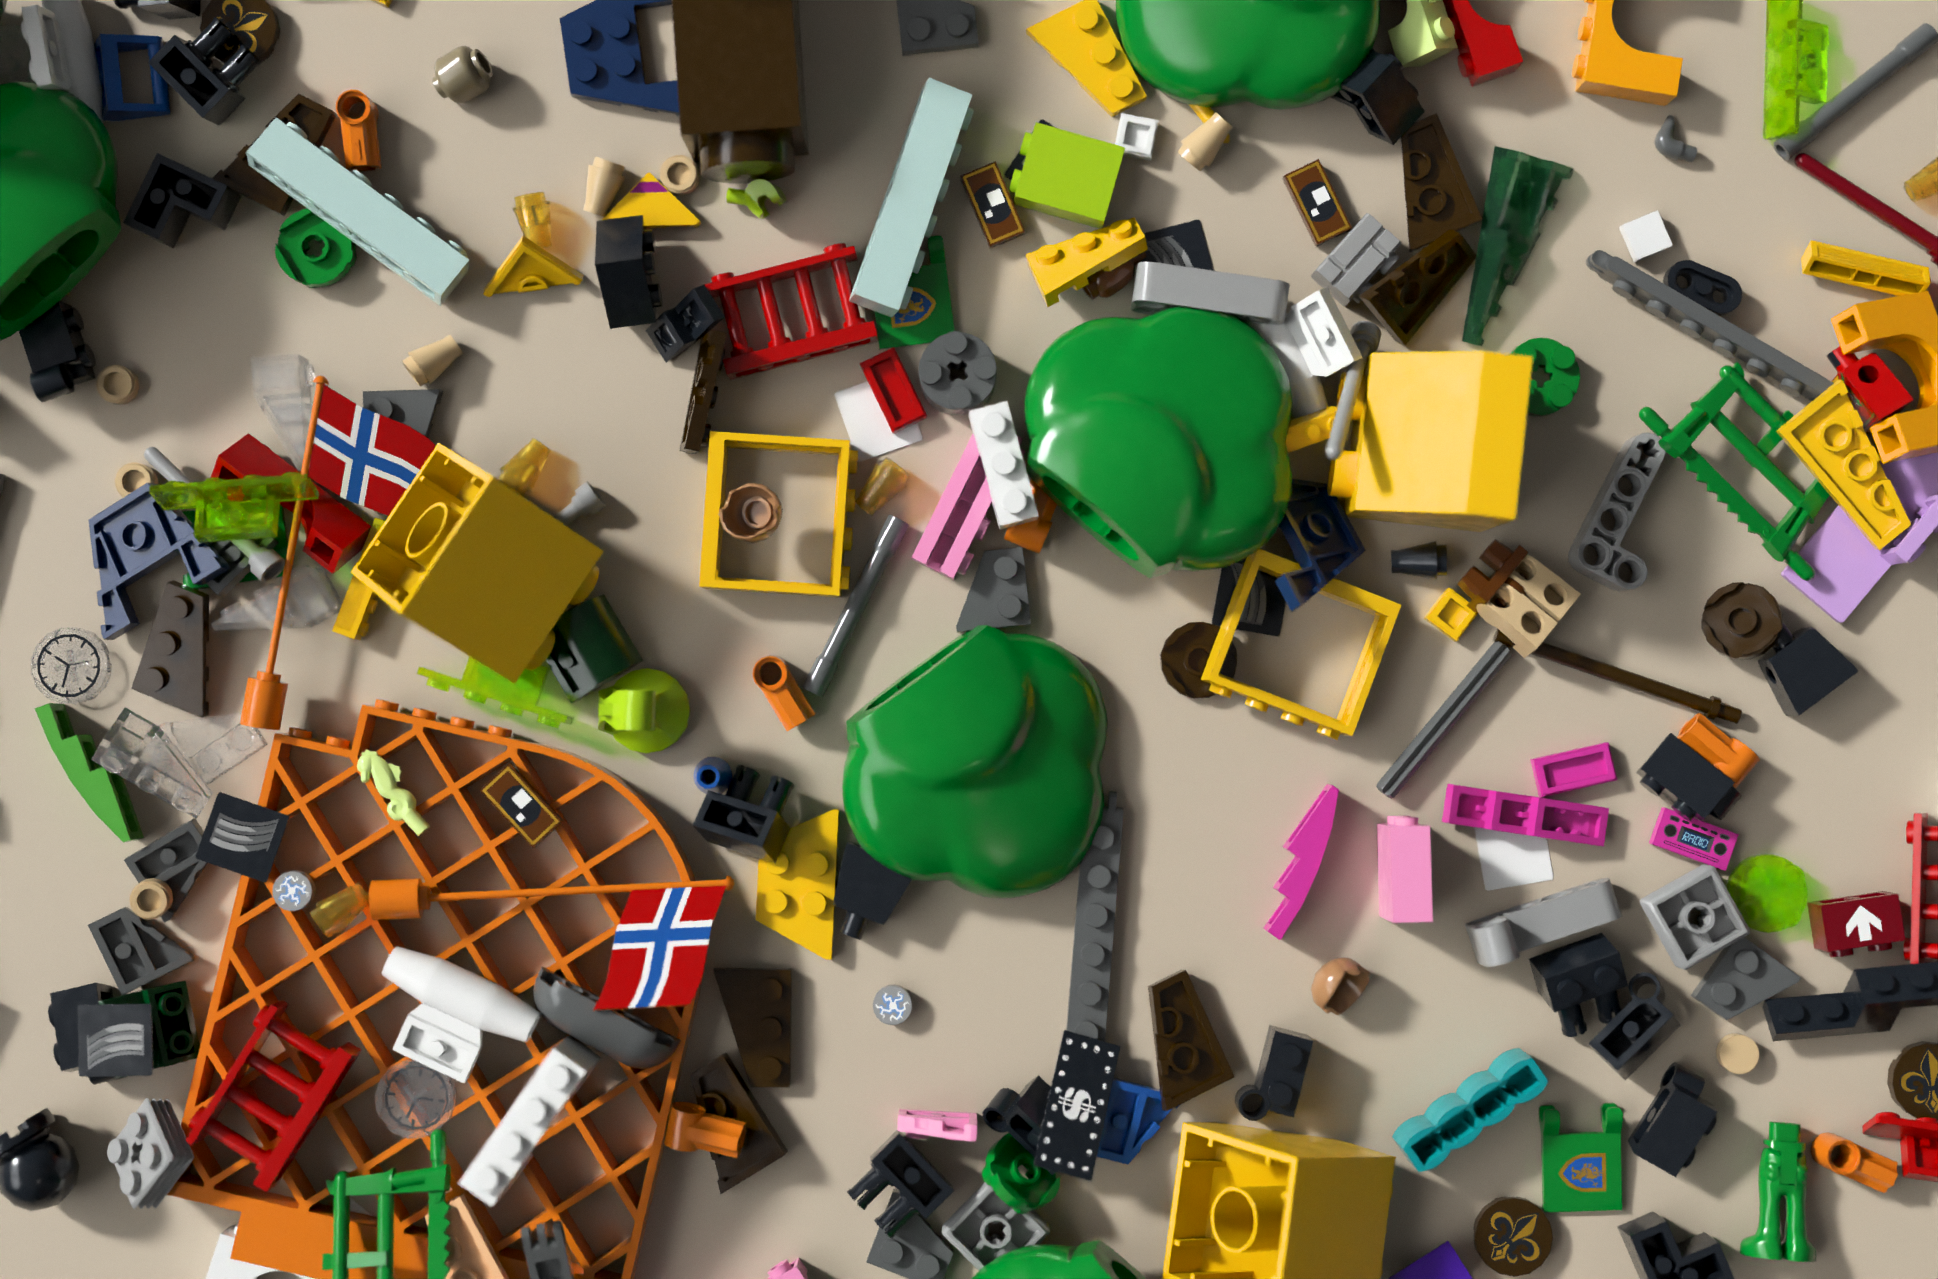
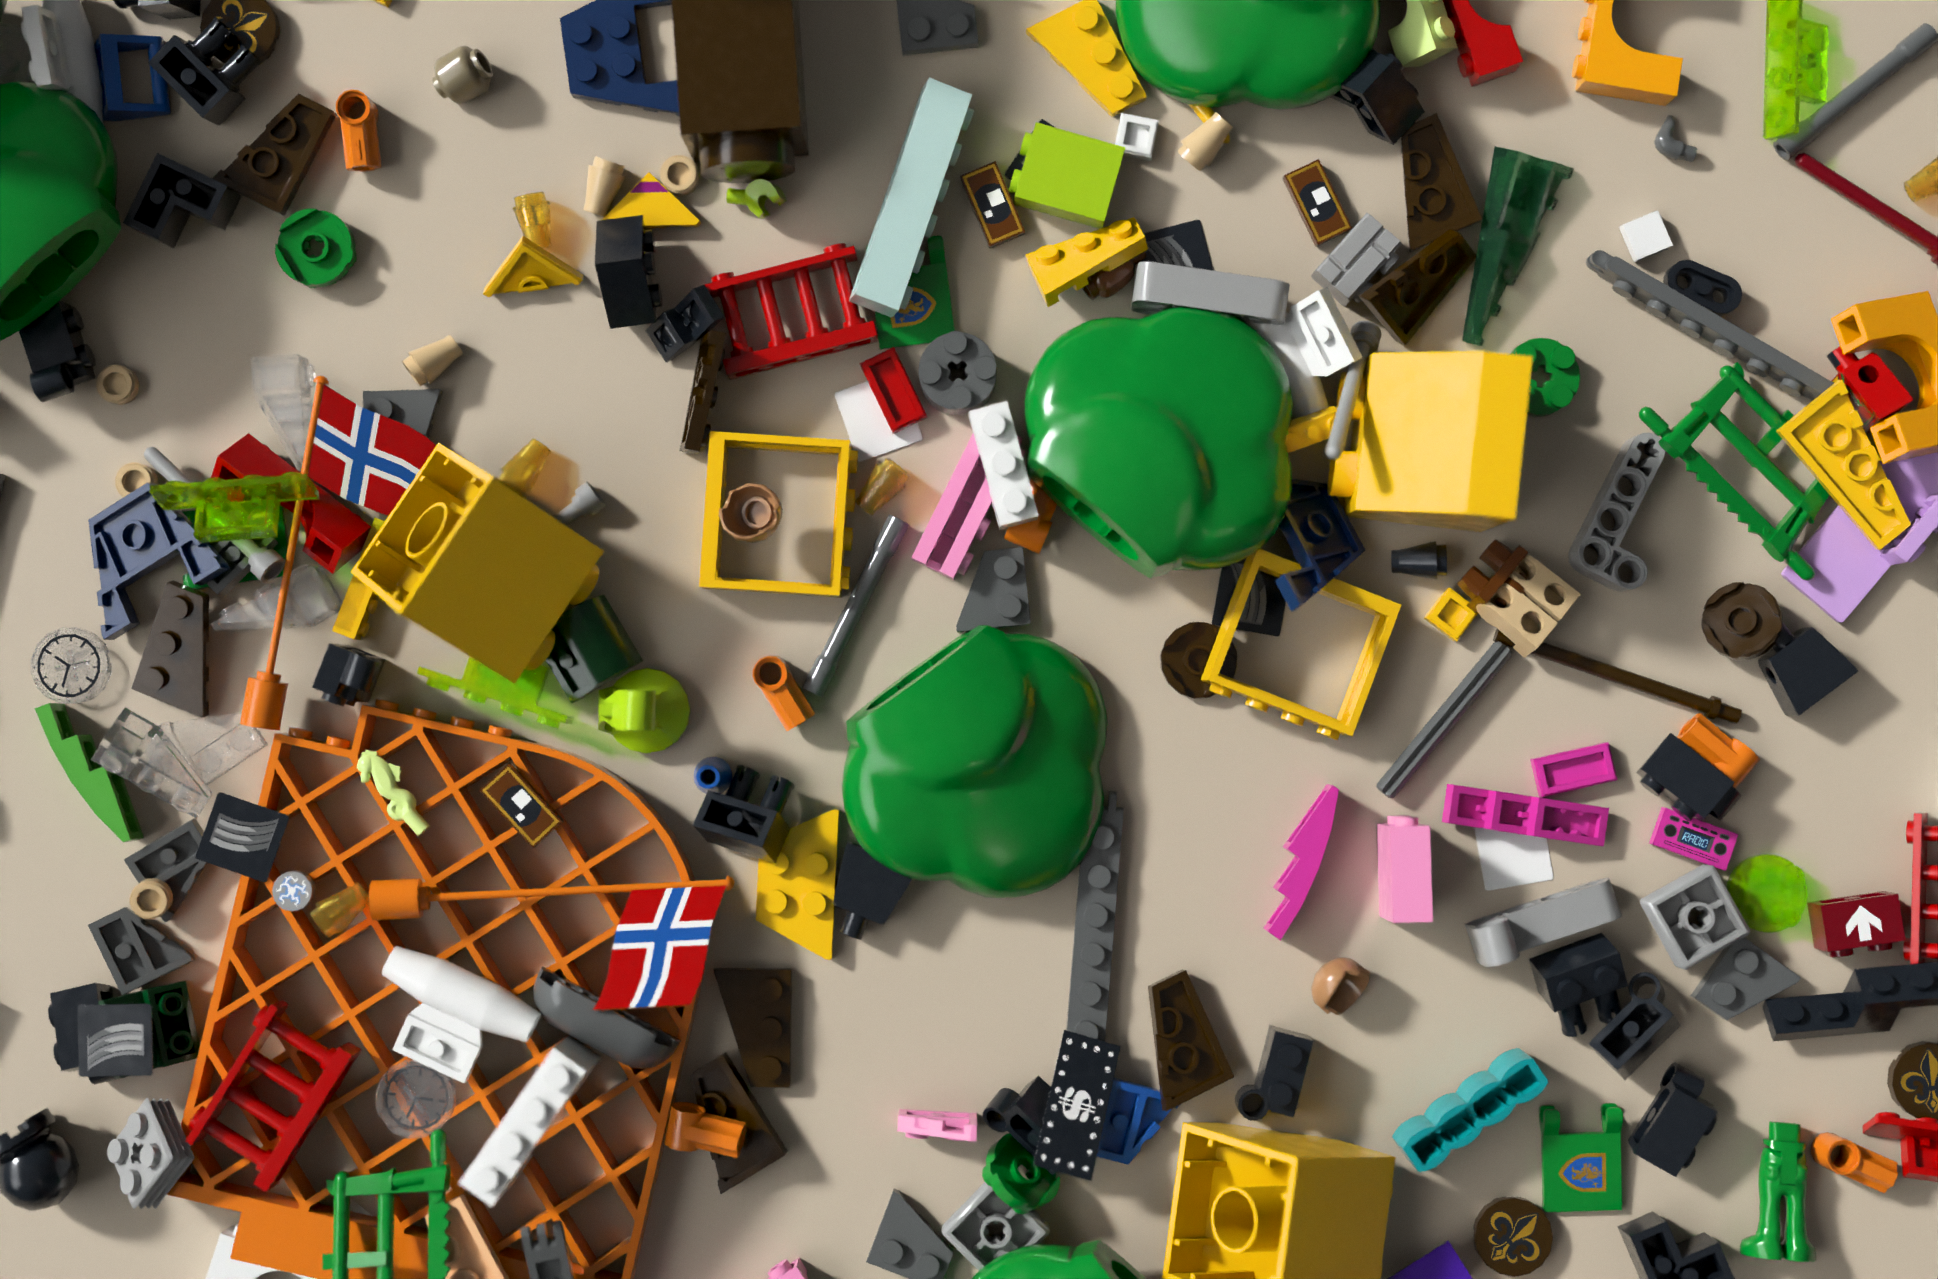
light aqua brick [246,117,469,306] -> none
black brick [847,1131,954,1239] -> none
light grey tile [873,985,912,1025] -> none
tan tile [1716,1033,1759,1074] -> none
yellow piece [1801,240,1931,296] -> none
none -> black hinge [312,643,386,707]

